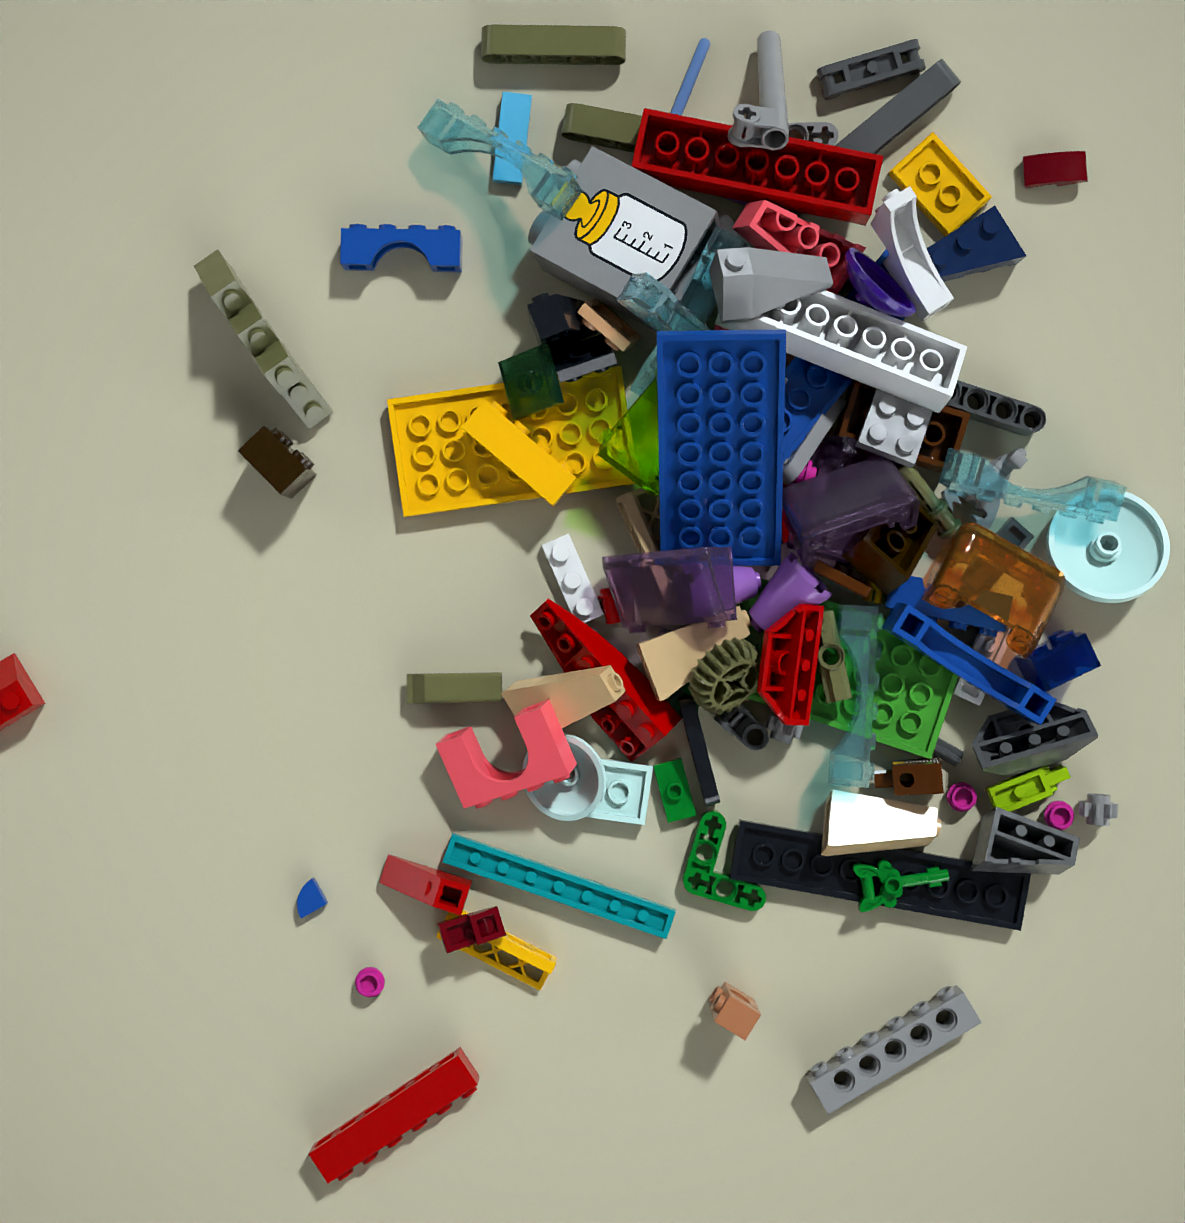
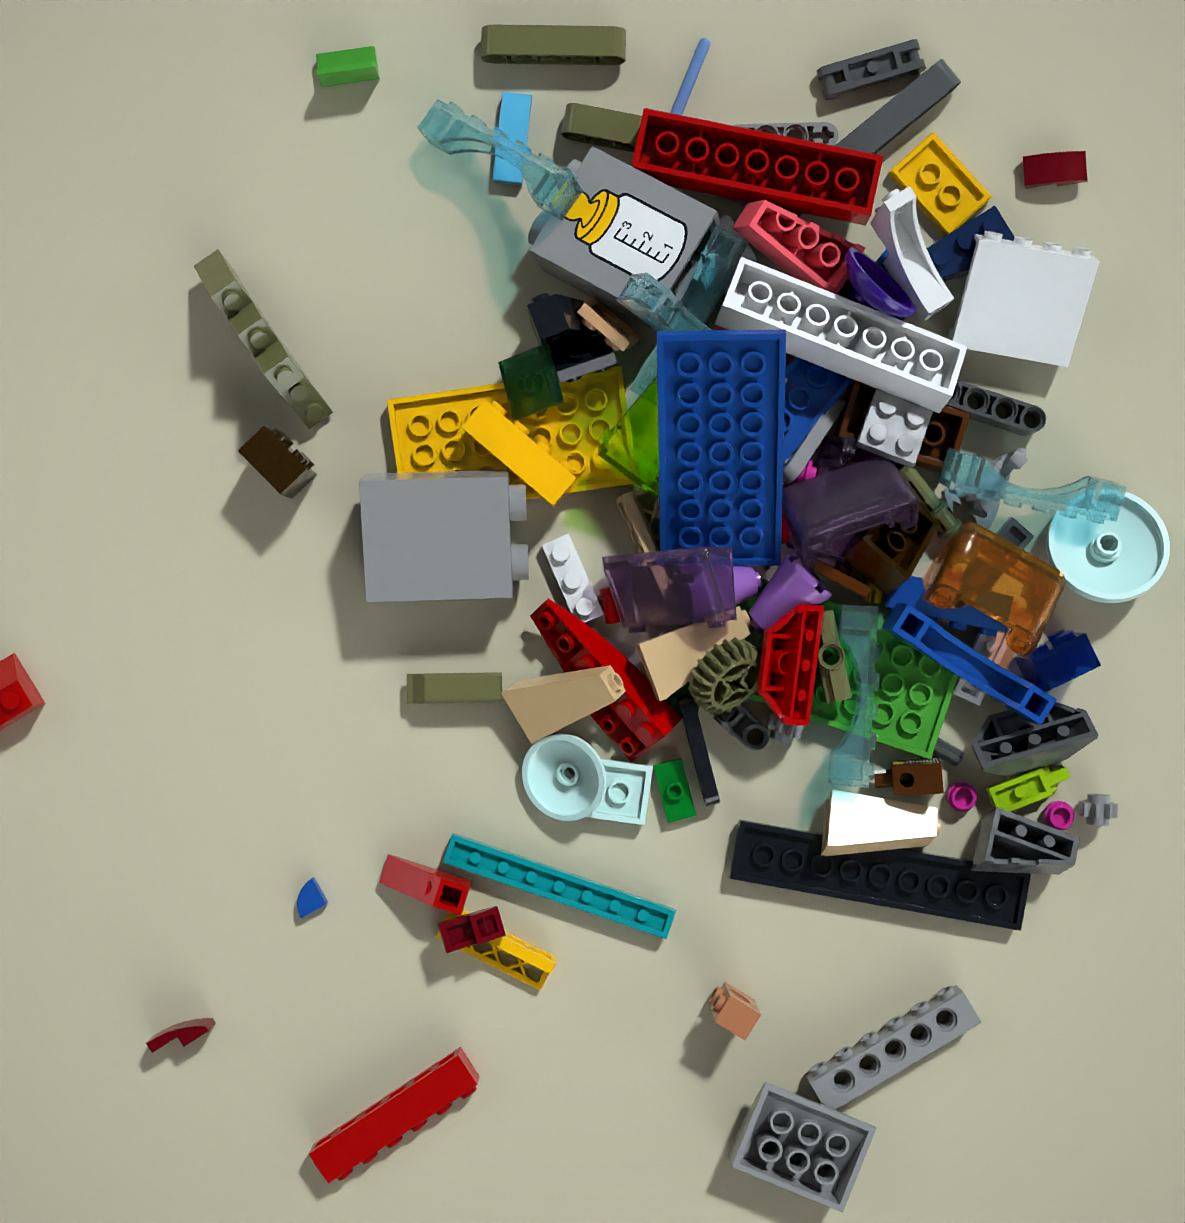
blue arch [340,224,463,272] -> none
dark pink plate [355,967,385,997] -> none
coral arch [435,699,577,809] -> none
green beam [682,810,766,911] -> none
light grey wedge [709,247,833,324] -> none
light grey axle [727,31,789,150] -> none
green piece [852,860,949,913] -> none
none -> dark red slope [146,1018,216,1053]
none -> bright green panel [316,46,380,87]
none -> light grey brick [359,470,529,602]
none -> light grey slope [728,1082,876,1213]
none -> white panel [947,231,1100,367]

